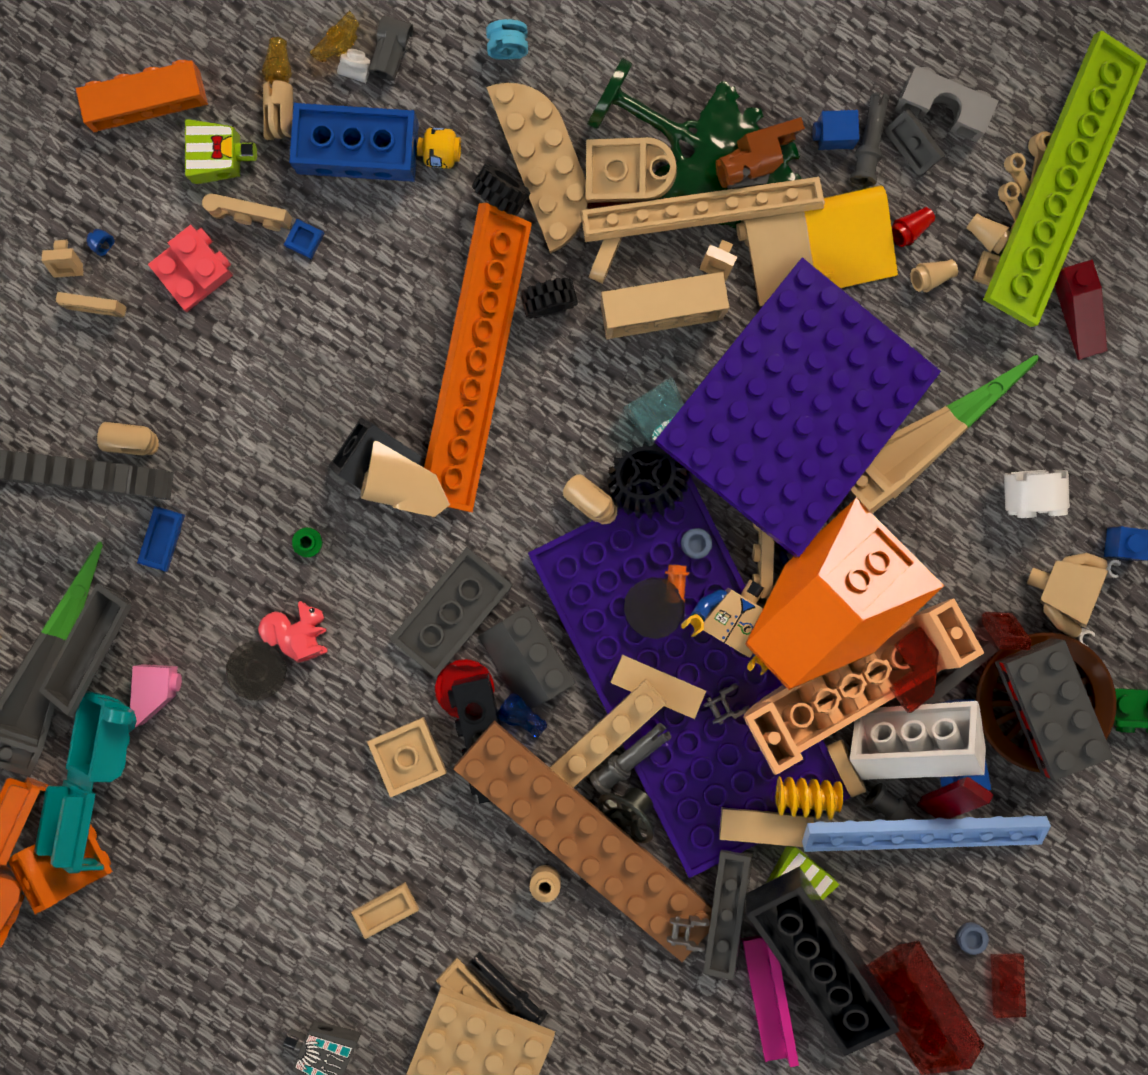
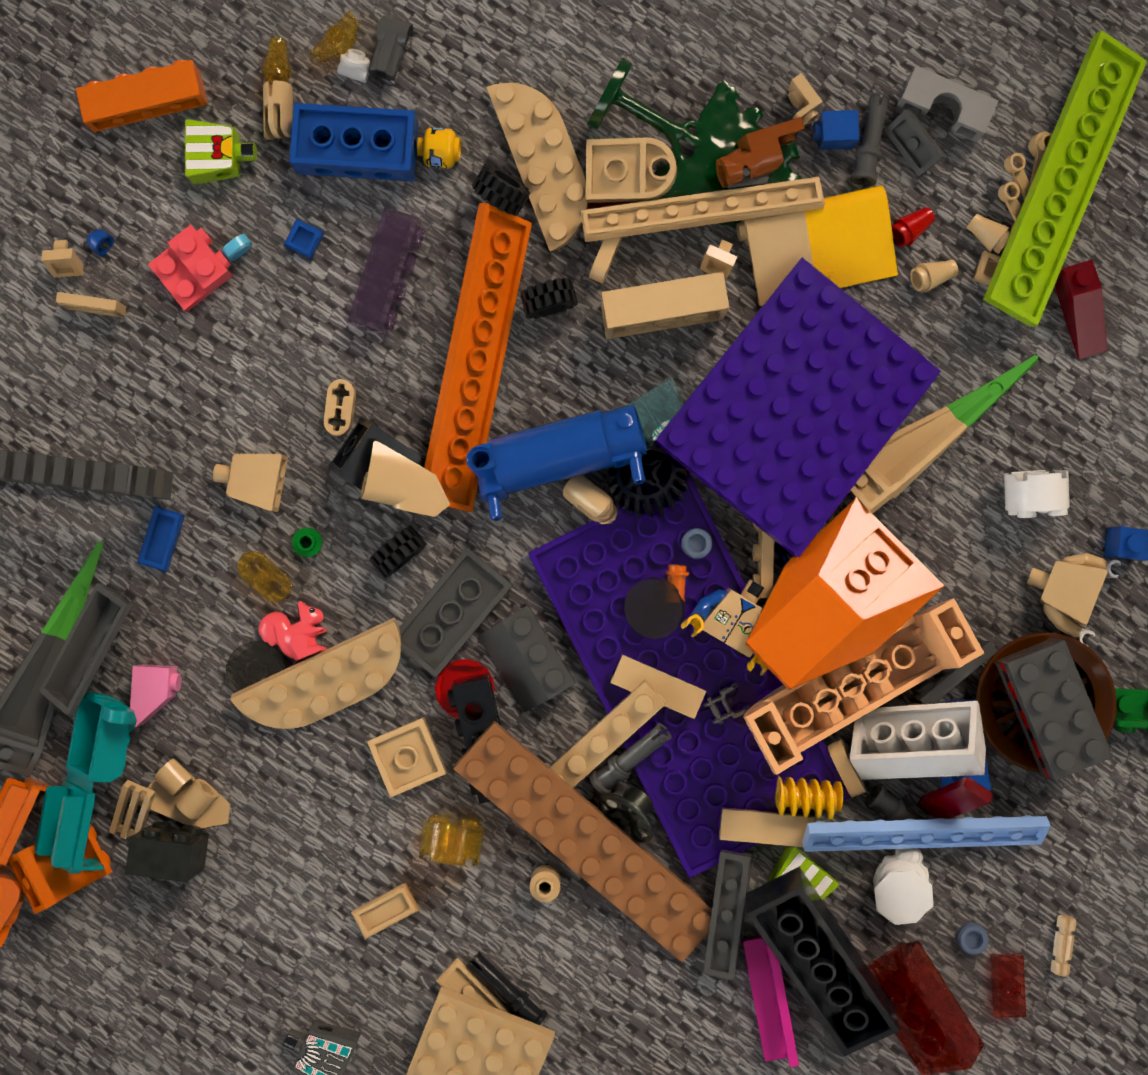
tan arm [97,422,159,456] -> none
tan plate [202,194,292,231] -> none
medium azure wheel [486,19,528,60] -> none
clear blue piece [498,693,547,737] -> none
flat silver piece [667,915,709,952] -> none
clear red tile [889,626,939,713] -> none
clear red plate [982,612,1032,650] -> none
none -> tan tile [109,780,155,839]
none -> pearl dark grey brick [125,821,209,883]
none -> tan panel [138,758,230,828]
none -> tan torso [213,454,288,512]
none -> medium azure tile [221,234,252,261]
none -> tan plate [230,617,401,729]
none -> clear yellow plate [237,551,292,602]
none -> tan beam [324,379,356,437]
none -> clear purple brick [348,207,425,336]
none -> black tyre [369,525,427,578]
none -> clear yellow brick [419,813,484,866]
none -> blue piece [466,404,647,521]
none -> tan bracket [788,73,823,126]
none -> white piece [873,848,933,925]
none -> tan axle [1051,915,1076,977]

